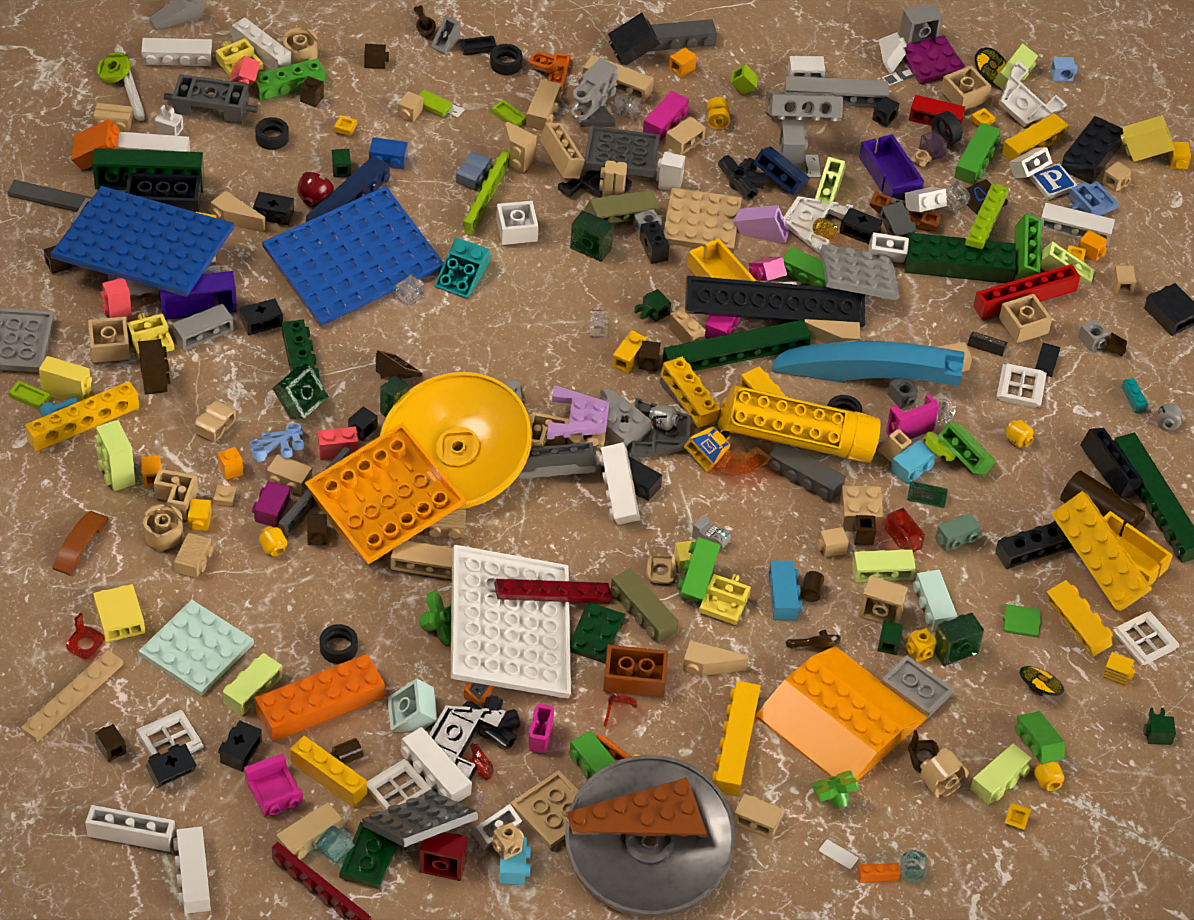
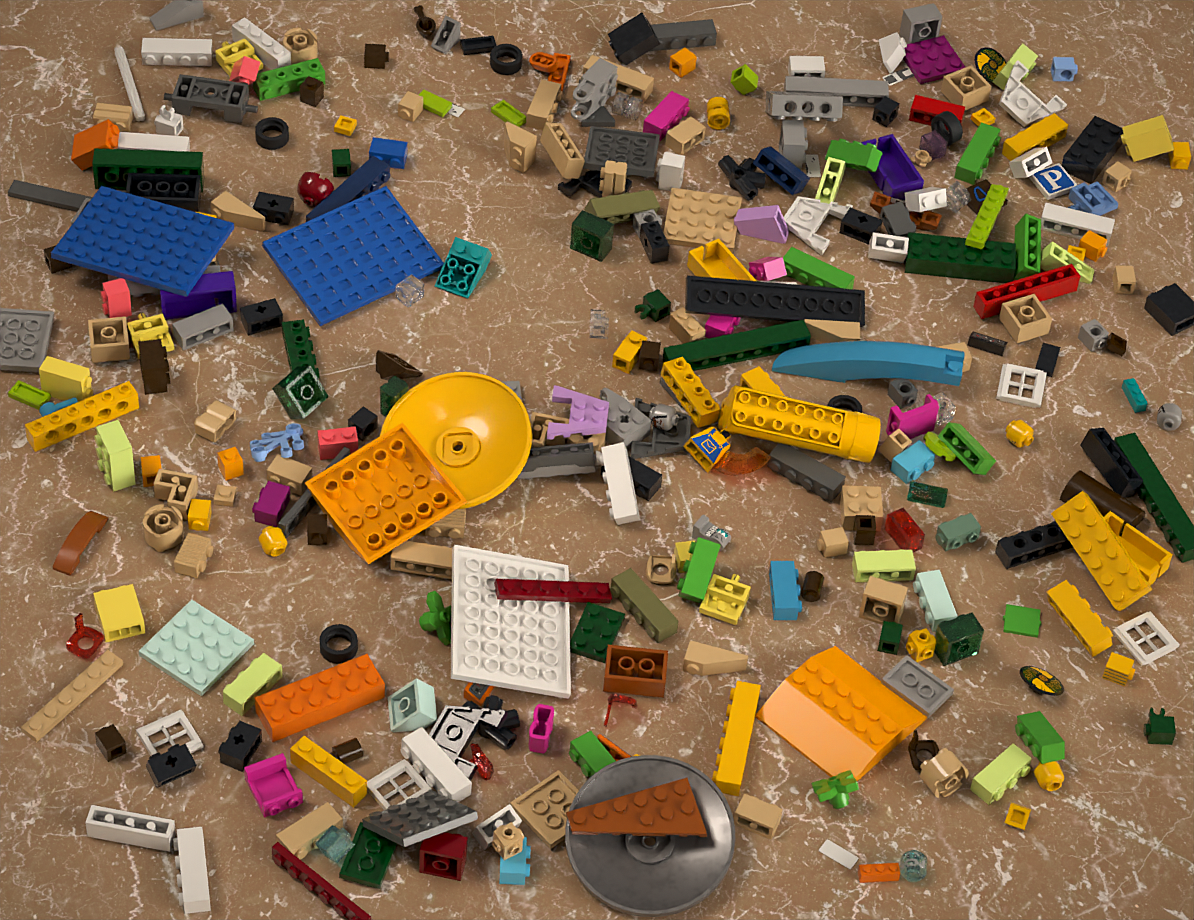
lime tile [97,52,131,83] -> none
sand blue brick [456,151,493,190] -> none
lime plate [463,151,509,236] -> none
white brick [496,201,538,245] -> none
dark brown piece [786,630,841,648] -> none
clear yellow brick [812,218,838,239] -> none
light grey plate [820,244,899,300] -> none
none -> bright green brick [825,139,882,172]

